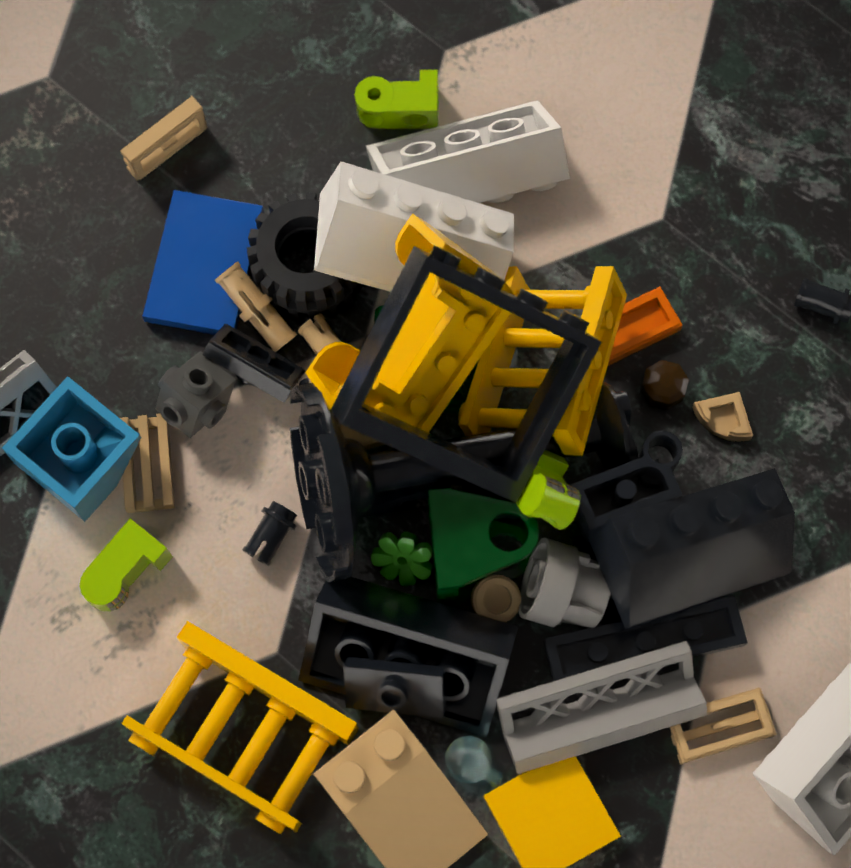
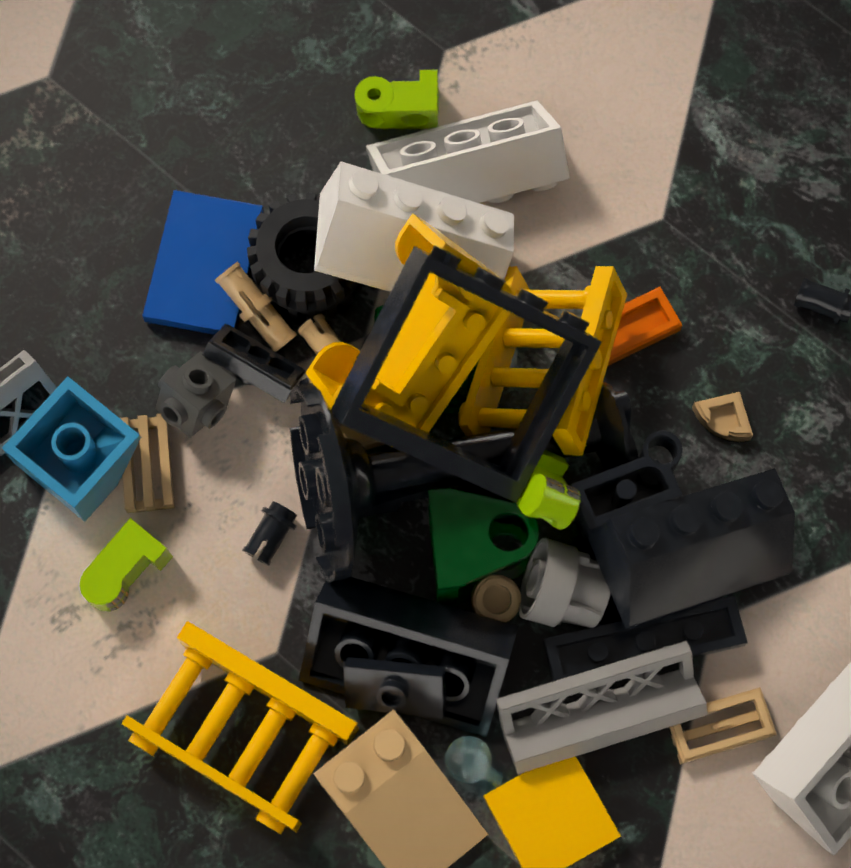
tan tile [120,96,207,181] -> none
bright green plant [371,532,433,586] -> none
dark brown tile [640,360,689,410] -> none

